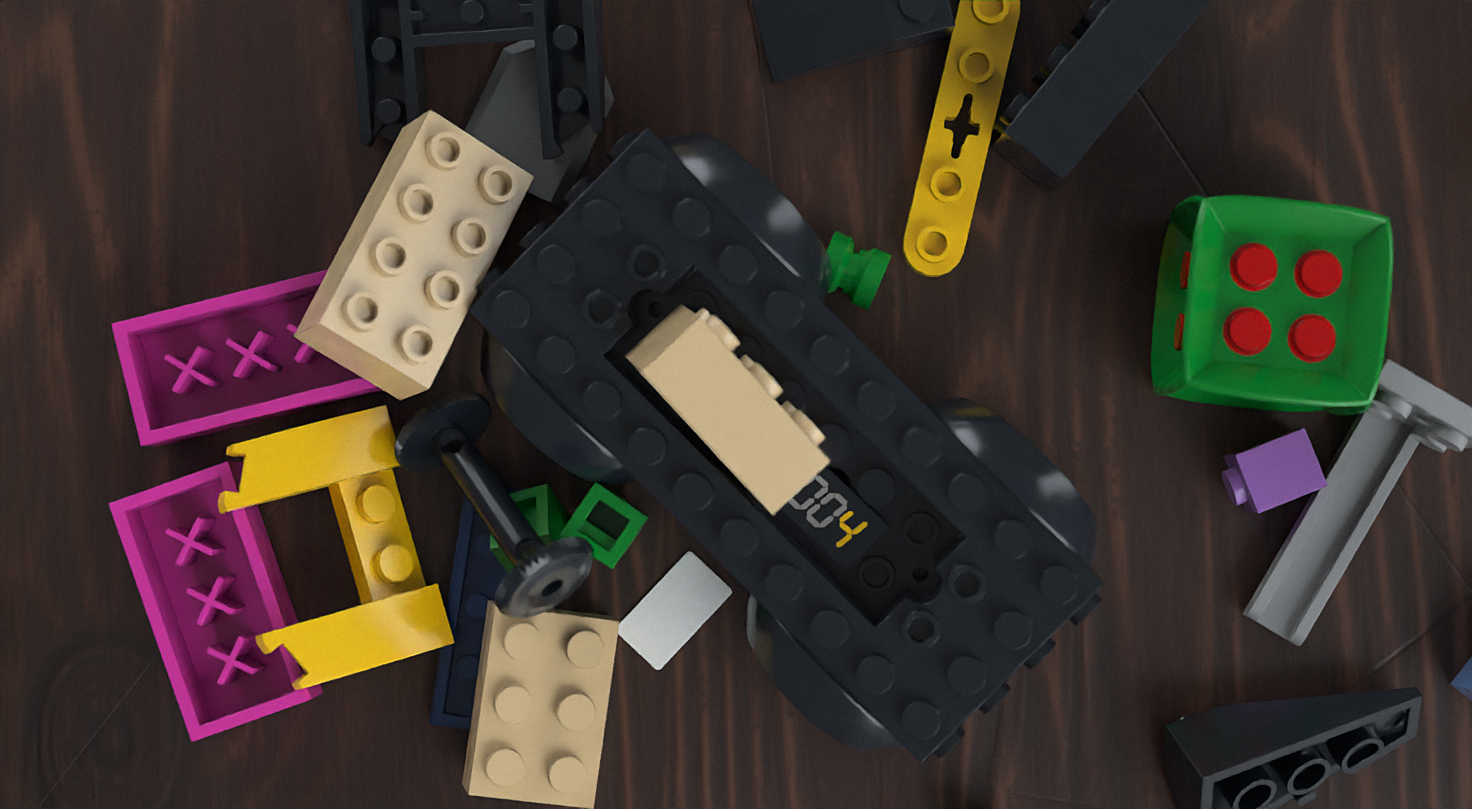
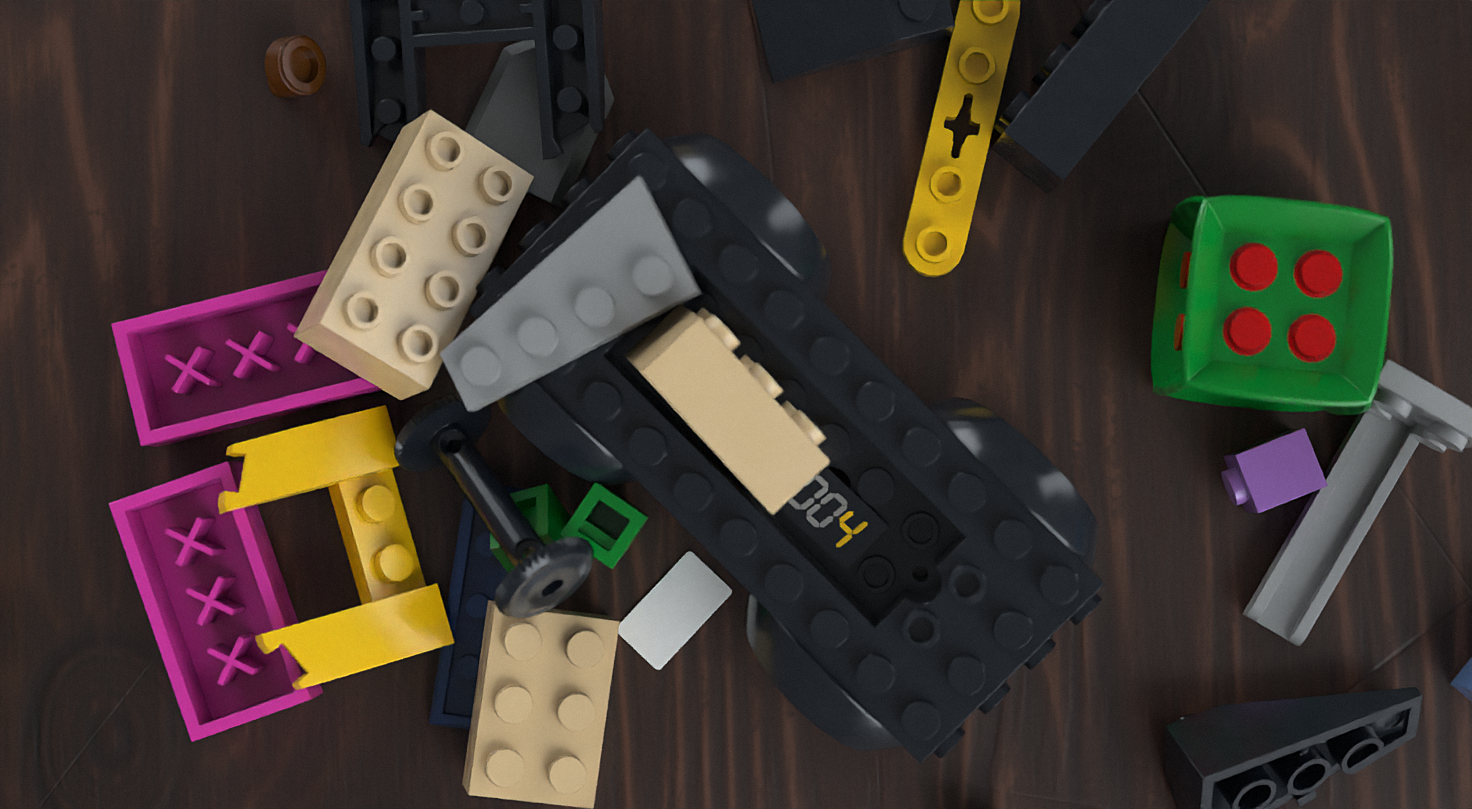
green wheel [826,230,892,311] -> none
none -> reddish brown tile [264,35,326,98]
none -> light grey wing [440,176,701,412]

